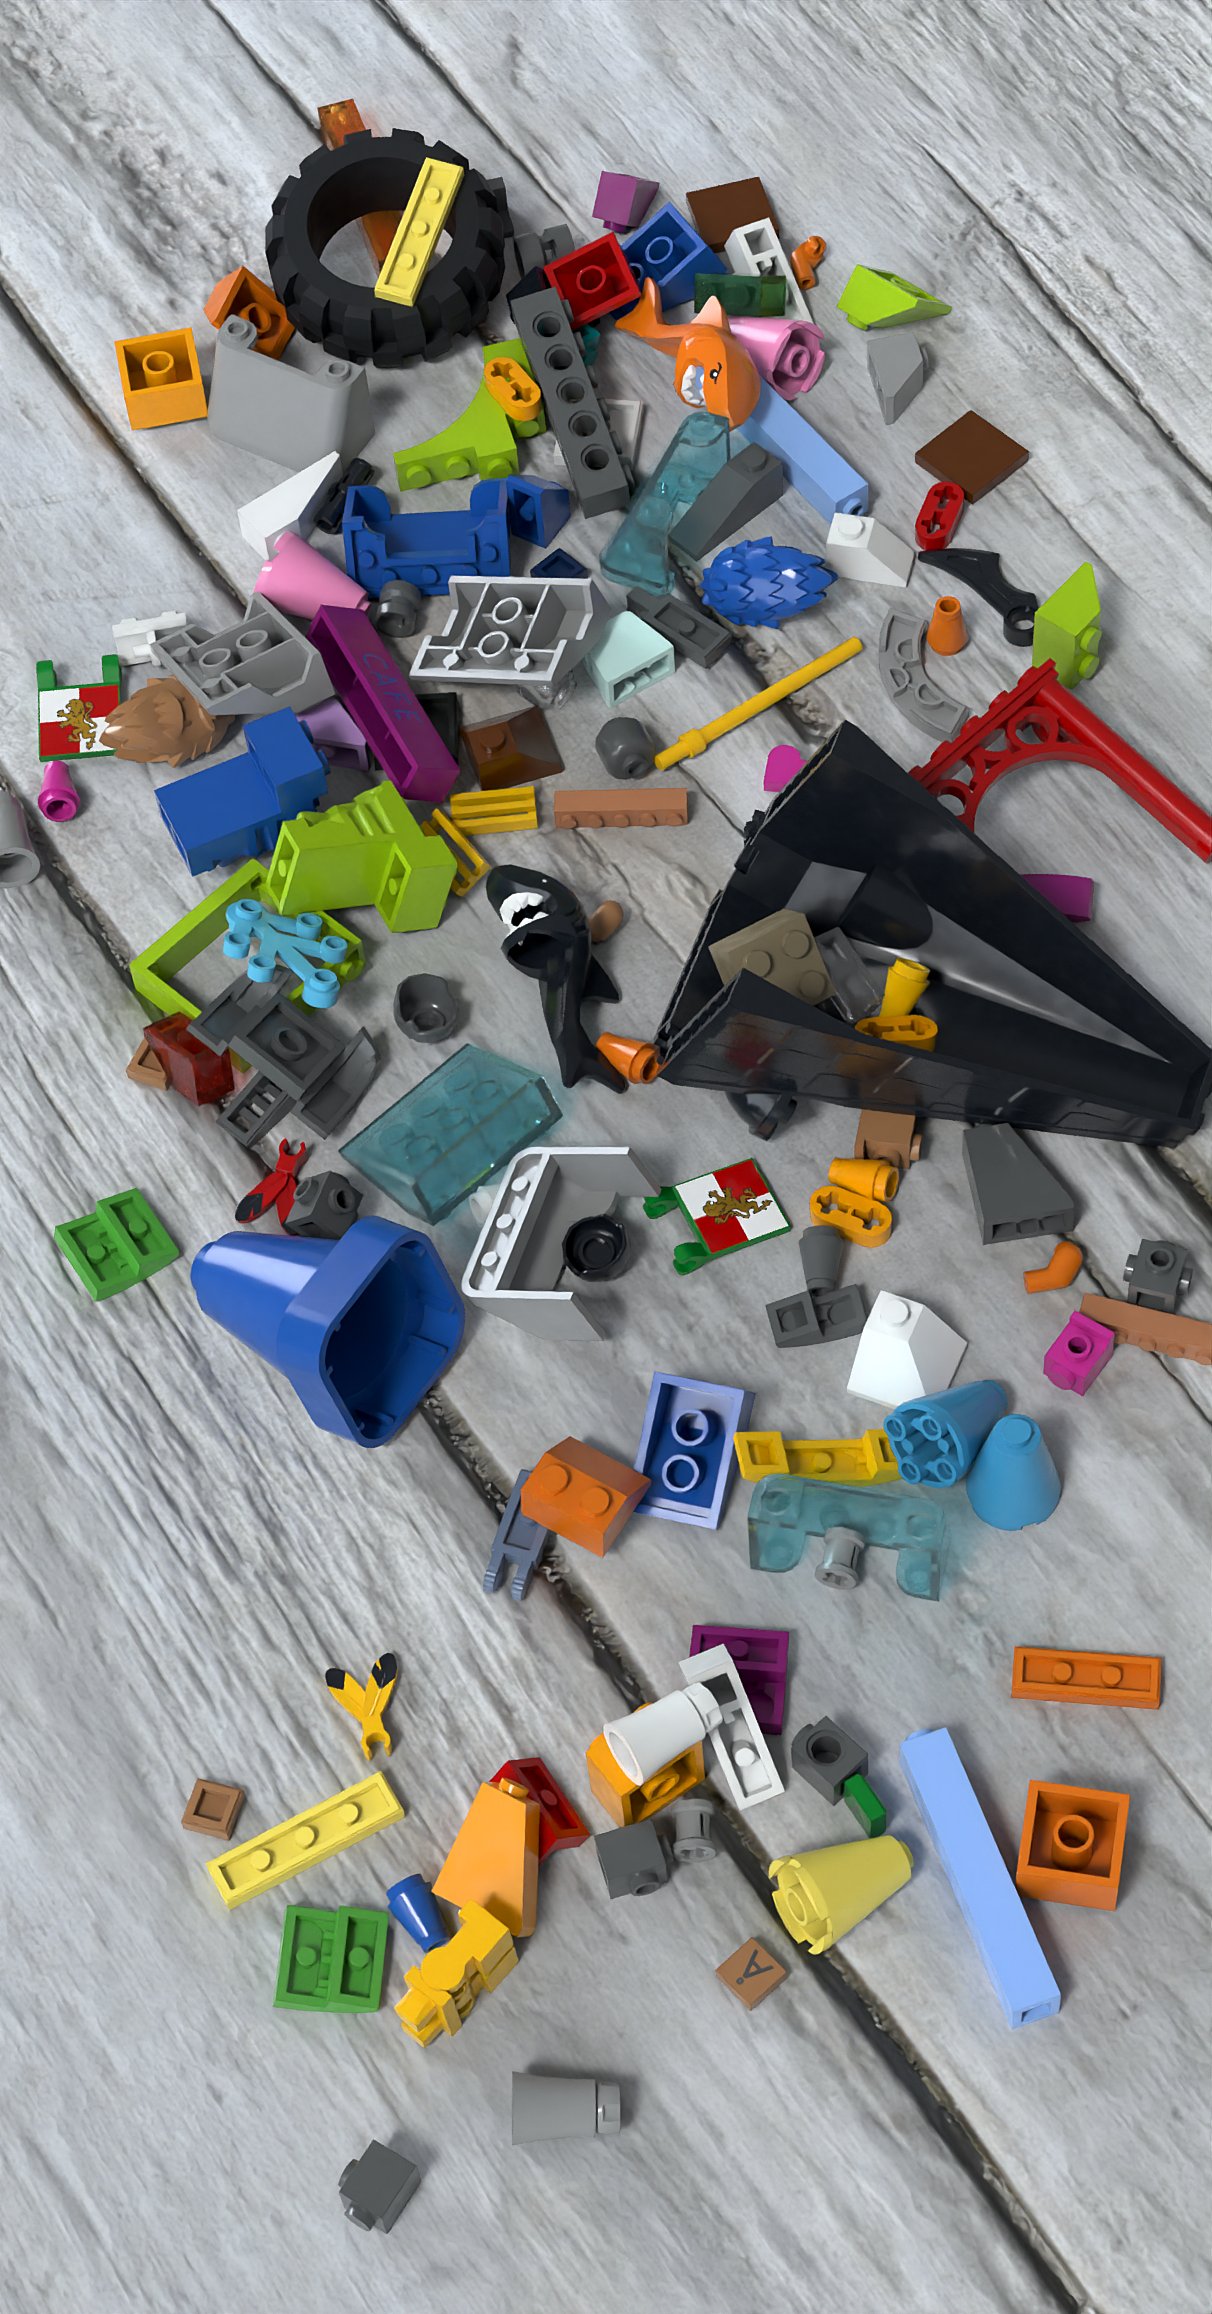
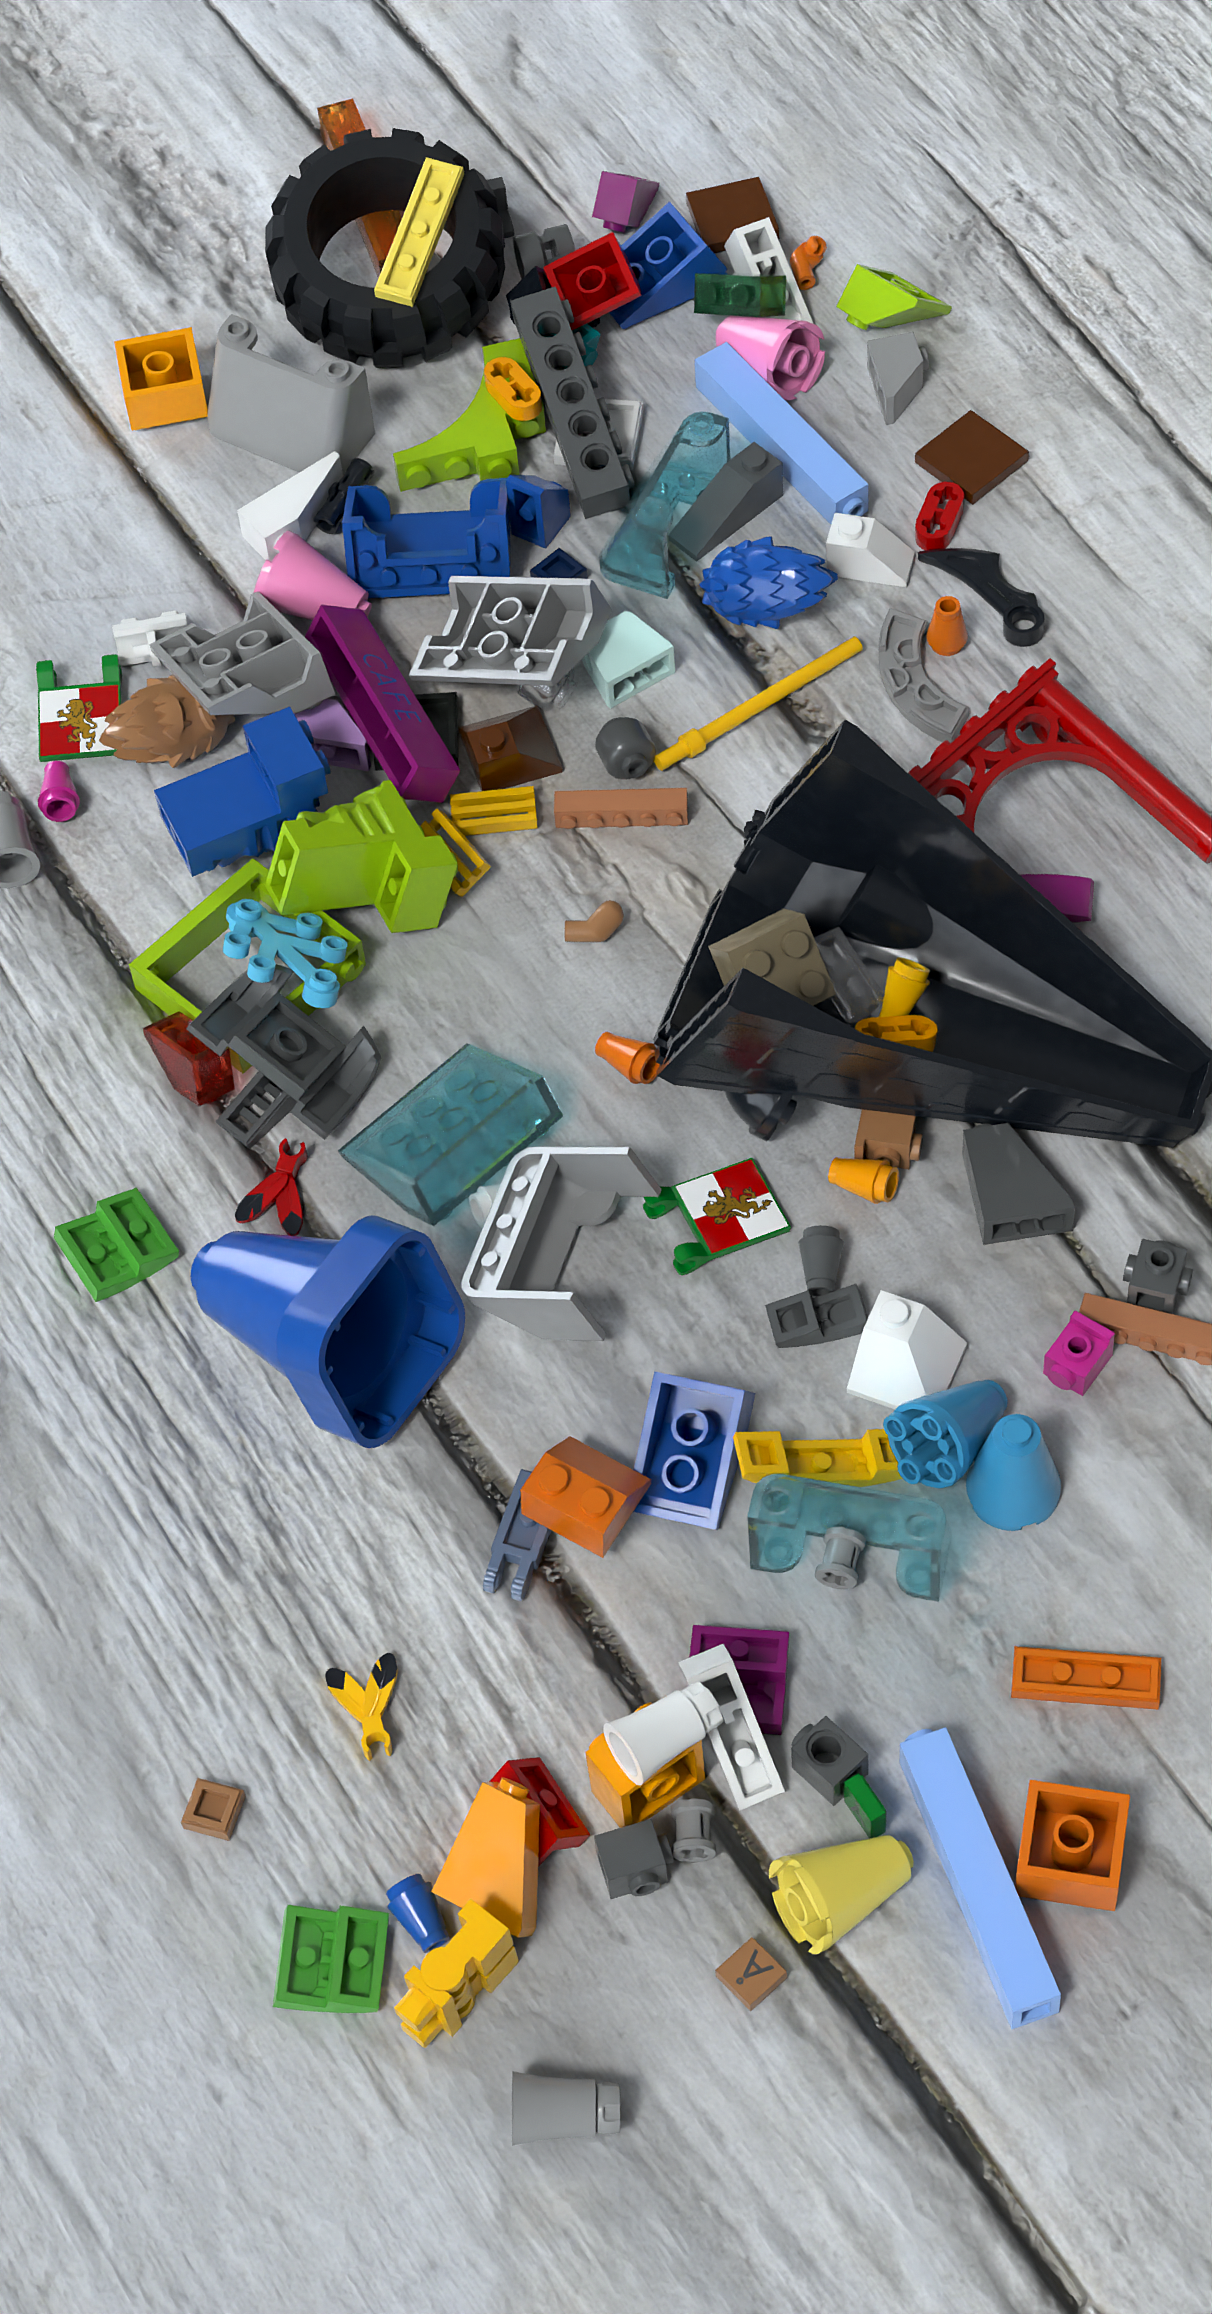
medium nougat tile [126,1036,186,1091] -> none
orange slope [203,266,295,360] -> none
light yellow tile [205,1771,405,1910] -> none
dark grey brick [285,1170,364,1240] -> none
dark grey brick [338,2139,422,2234] -> none
dark grey wheel [374,580,421,638] -> none
dark grey hair [393,973,460,1043] -> none
black piece [486,864,625,1094] -> none
black hair [562,1213,631,1282] -> none
orange piece [615,277,761,432] -> none
dark grey hinge [626,585,732,669] -> none
dark pink tile [763,745,807,792] -> none
light orange beam [809,1185,892,1248] -> none
orange arm [1023,1241,1083,1294] -> none
lime slope [1032,561,1102,690] -> none

